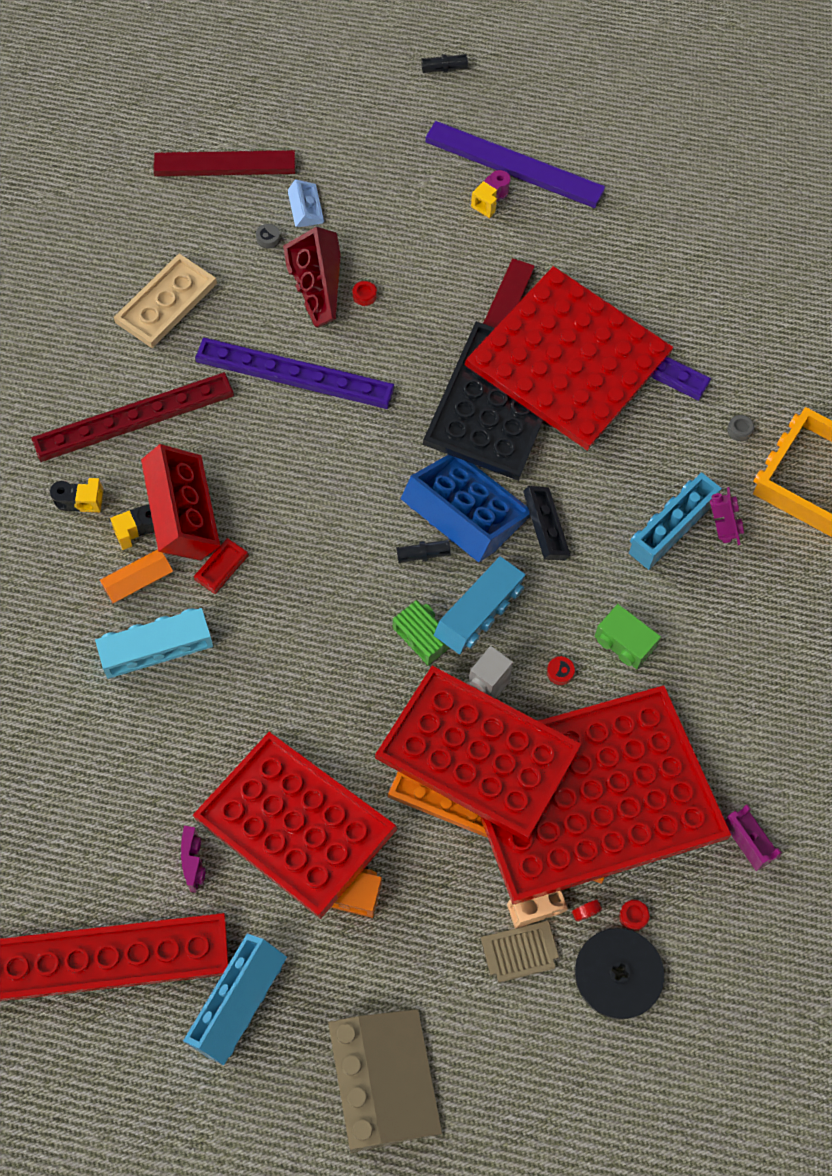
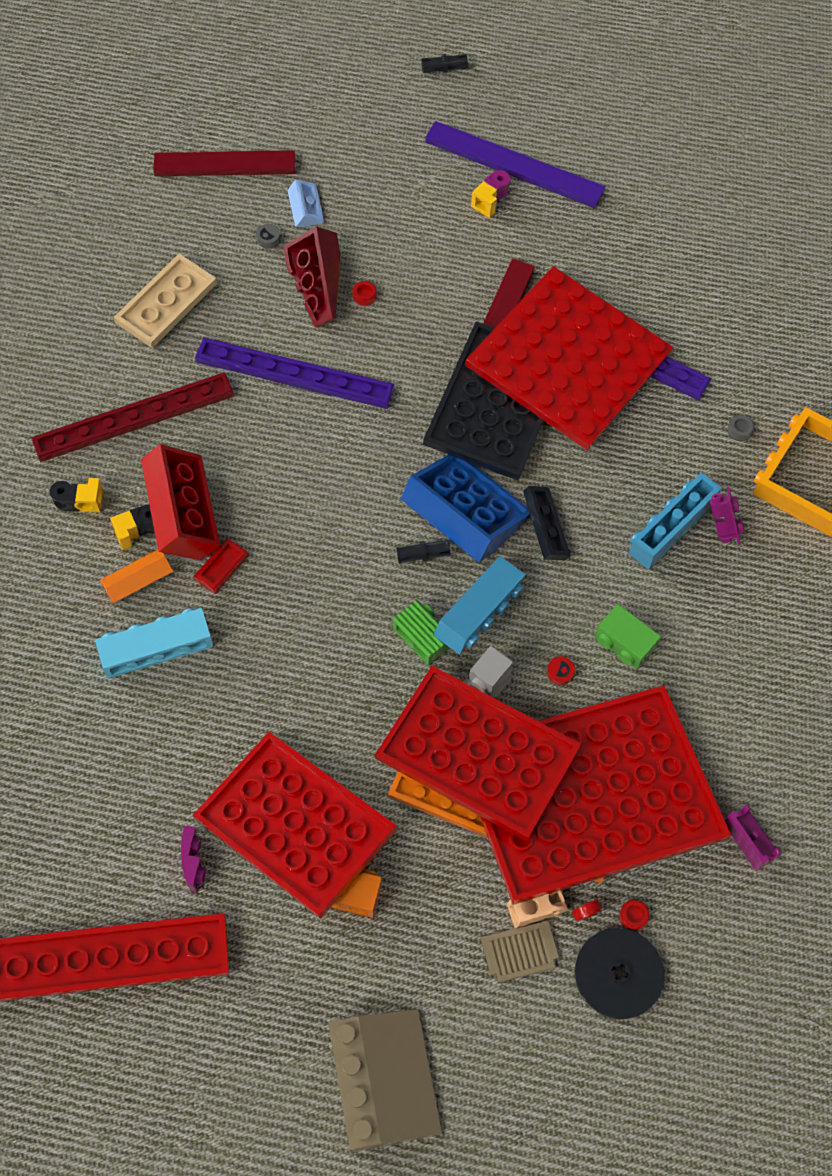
dark azure brick [183,933,287,1065] -> none

